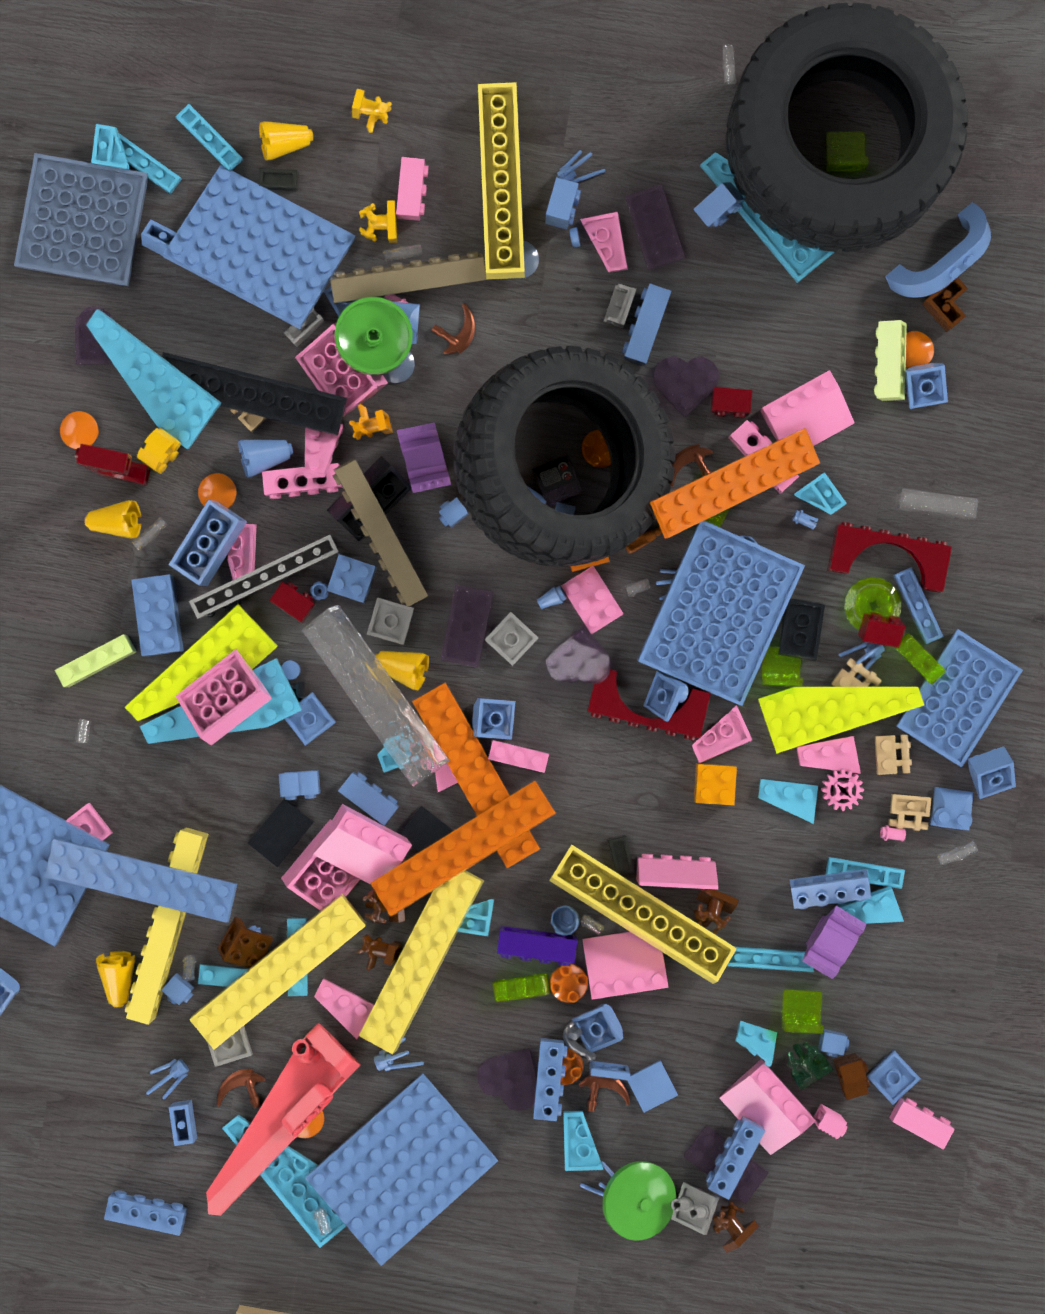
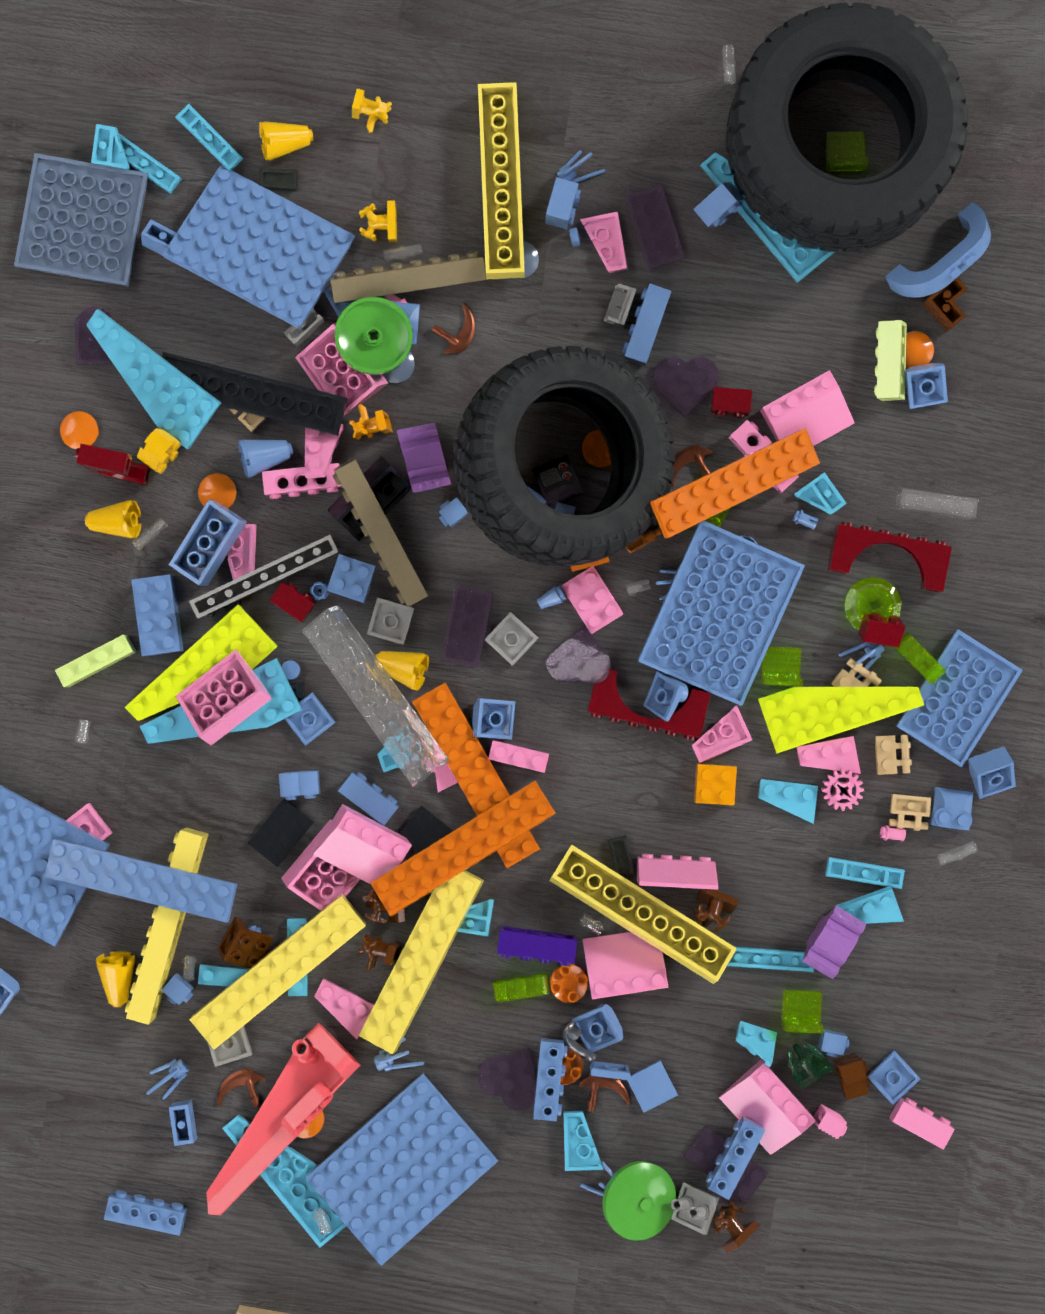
bright pink brick [396,157,429,221] -> none
medium blue hair [551,905,580,936] -> none
black tile [778,599,825,662] -> none
medium blue brick [790,869,871,909] -> none
medium blue tile [893,567,944,645] -> none

